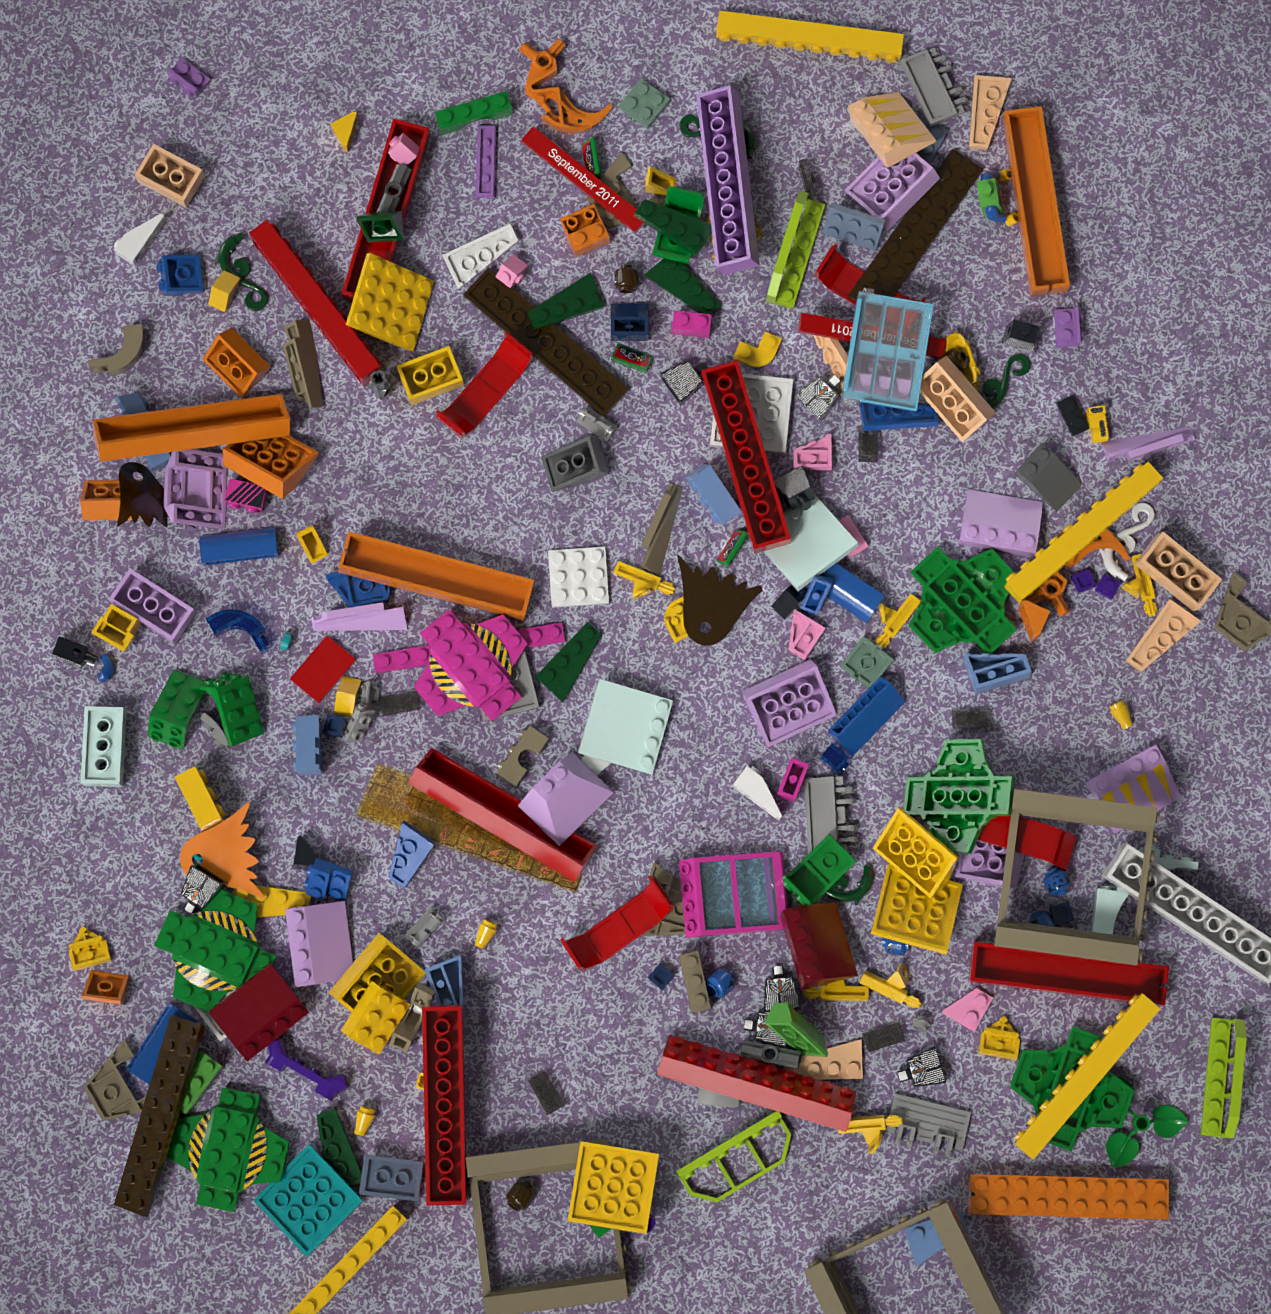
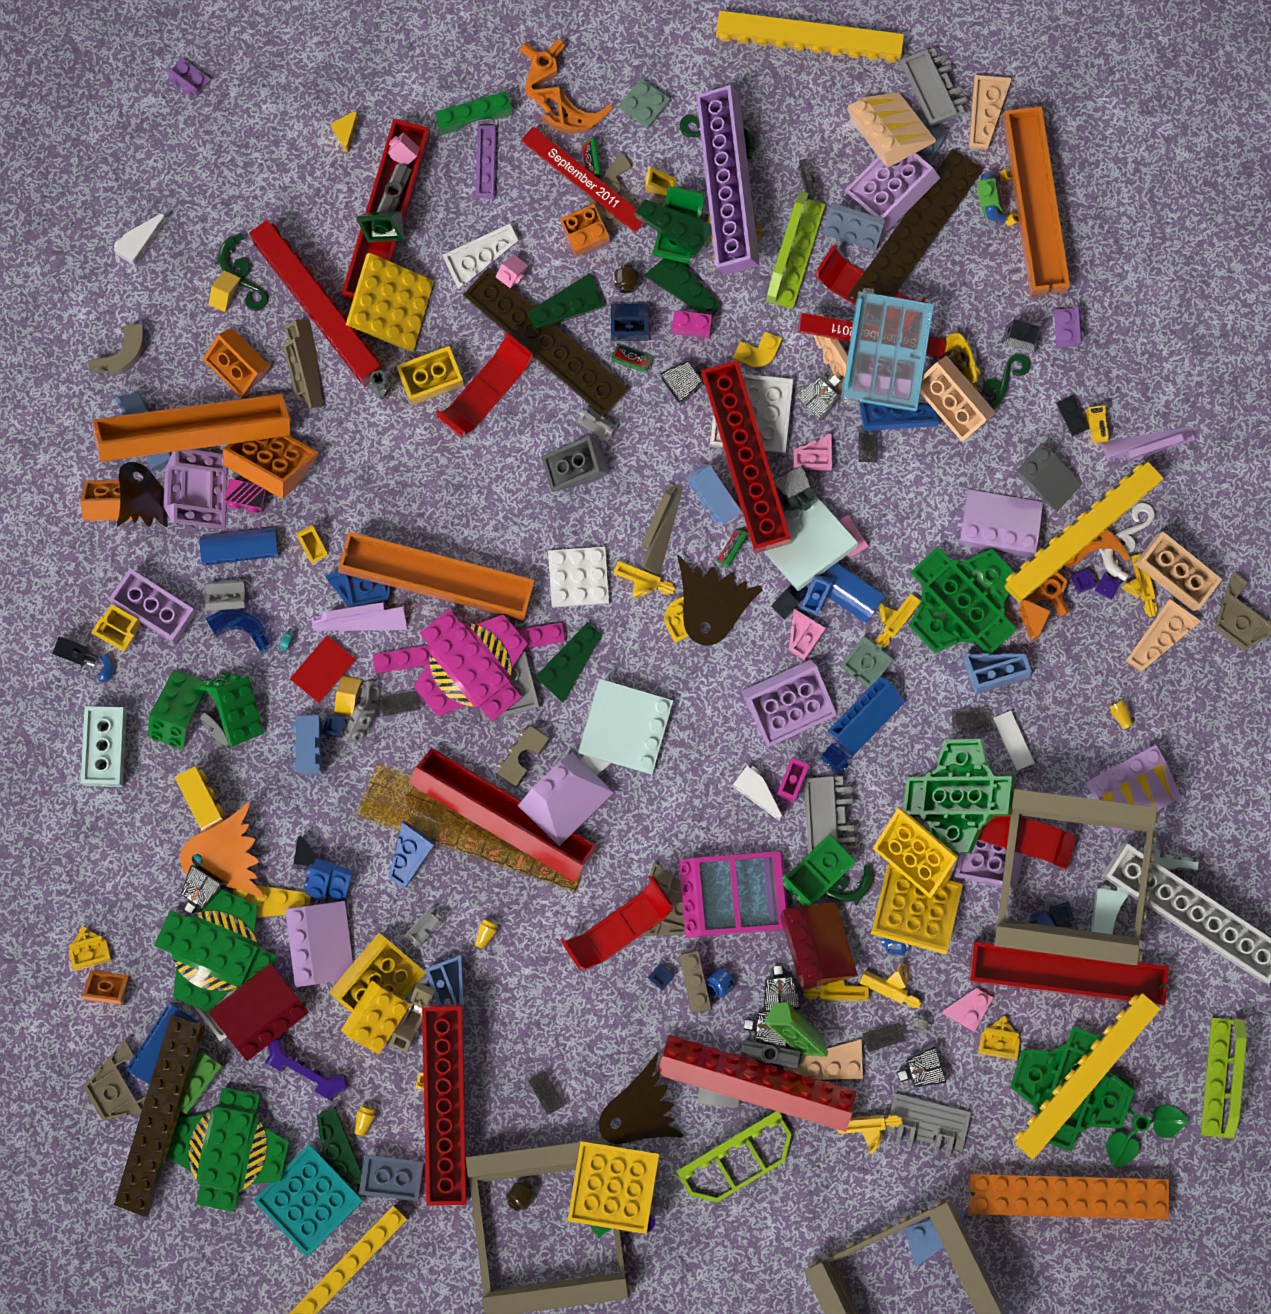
light nougat brick [135,144,205,208] -> none
blue plate [156,255,204,296] -> none
blue head [1043,867,1072,897] -> none
none -> light grey bracket [205,581,246,612]
none -> dark brown piece [599,1052,684,1144]
none -> white tile [993,711,1034,771]

